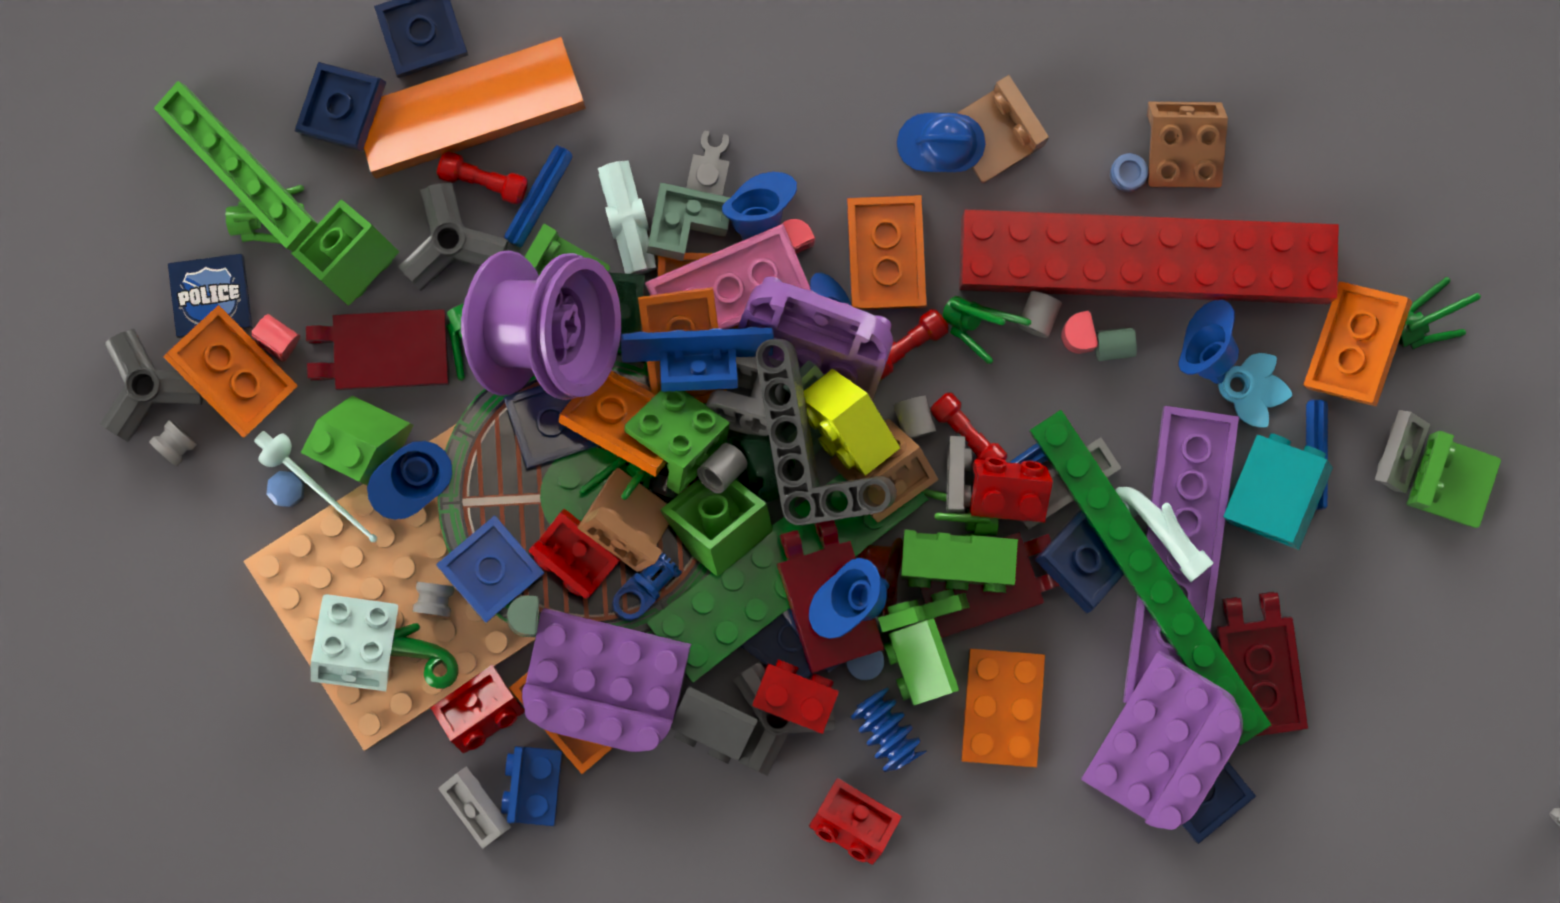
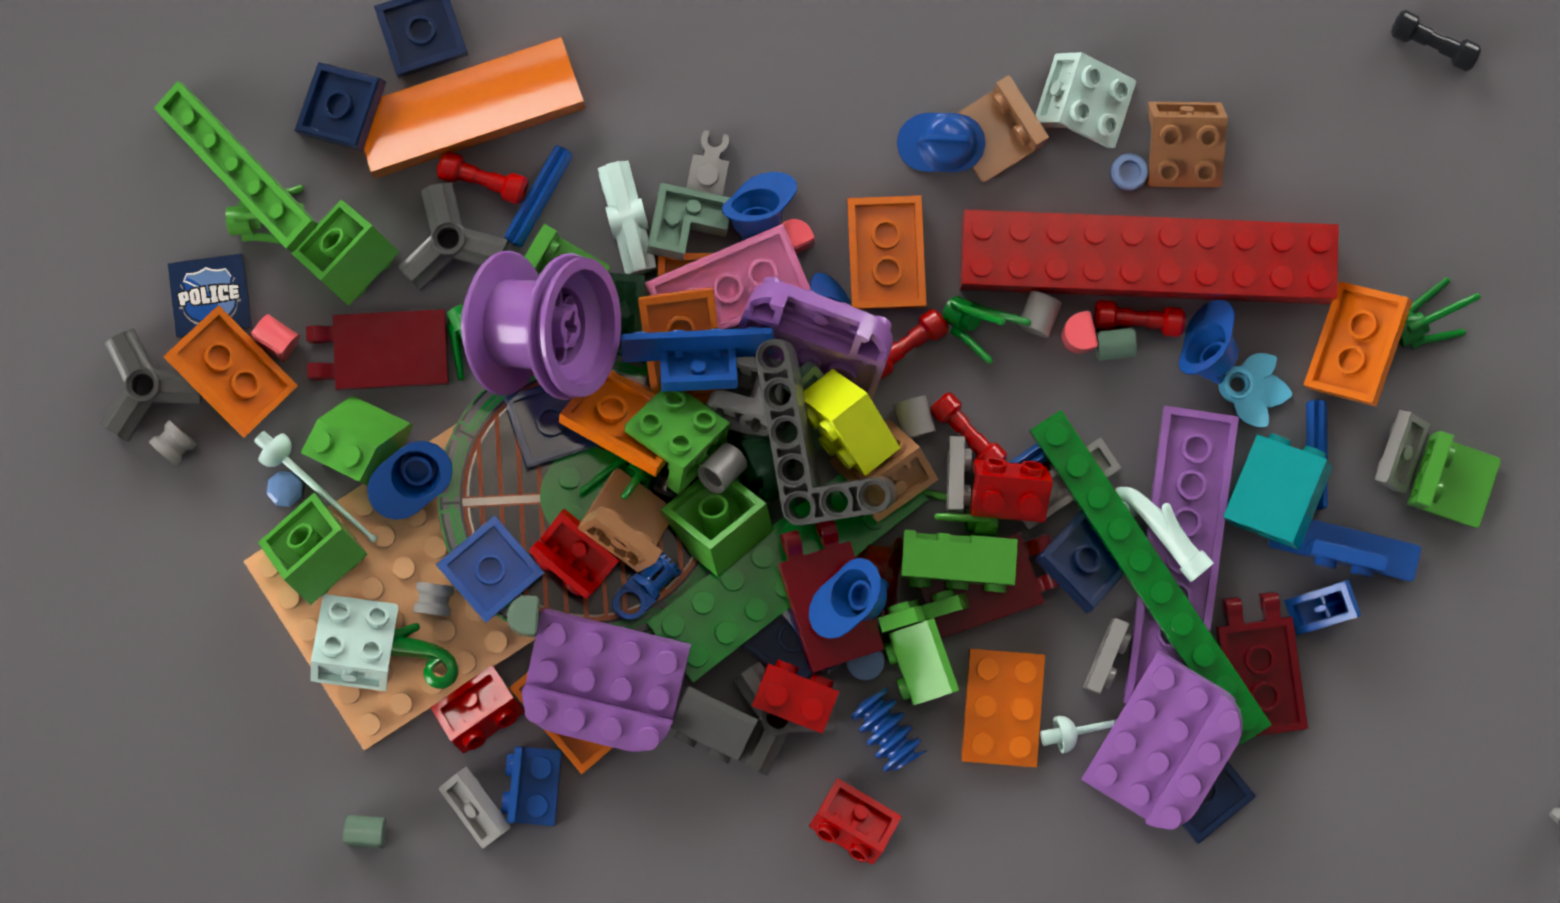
none -> bright green slope [258,492,368,605]
none -> sand green brick [342,815,387,849]
none -> light aqua bracket [1035,52,1136,148]
none -> light aqua sword [1040,716,1117,754]
none -> light grey plate [1082,618,1131,694]
none -> red piece [1093,300,1186,338]
none -> blue bracket [1267,519,1421,582]
none -> blue slope [1284,580,1361,636]
none -> black piece [1390,10,1481,72]

